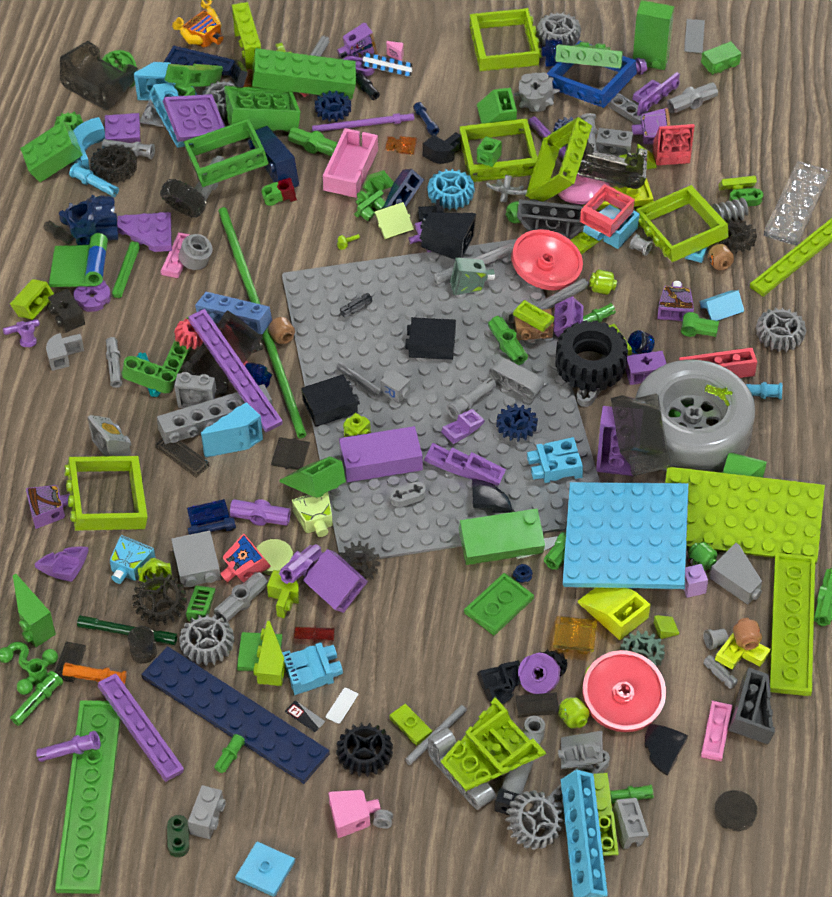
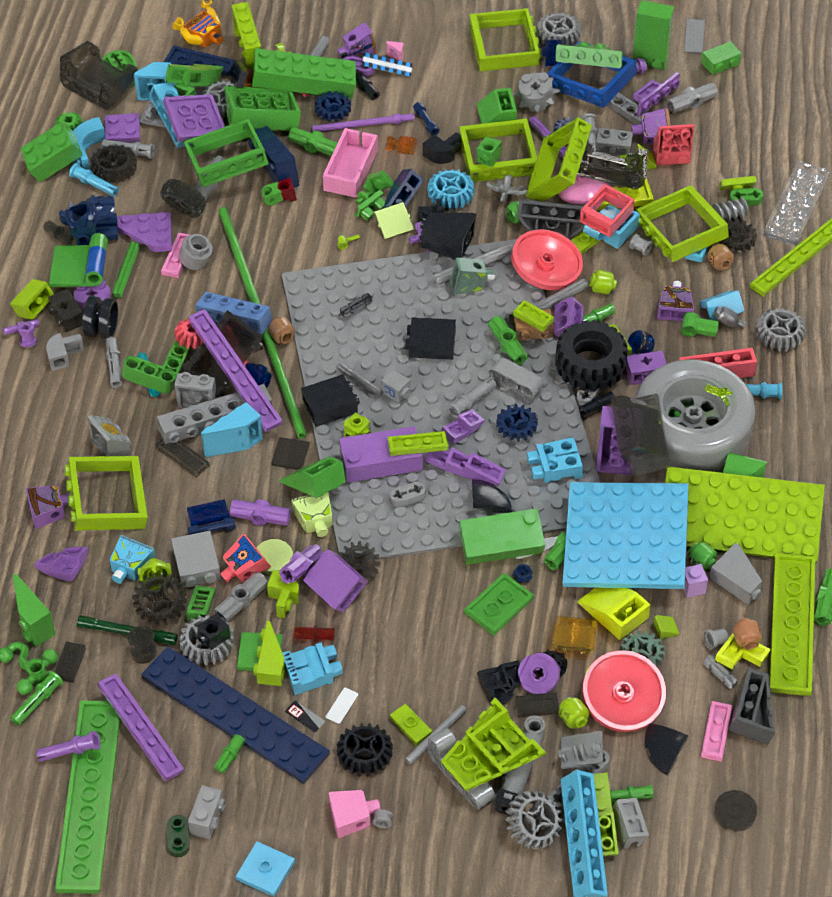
orange pin [62,662,127,685] -> none
none -> black wheel [82,296,118,339]
none -> black brick [197,613,231,650]
none -> lime tile [387,431,448,456]
none -> black pin [579,391,616,417]
none -> flat silver plant [713,306,746,329]

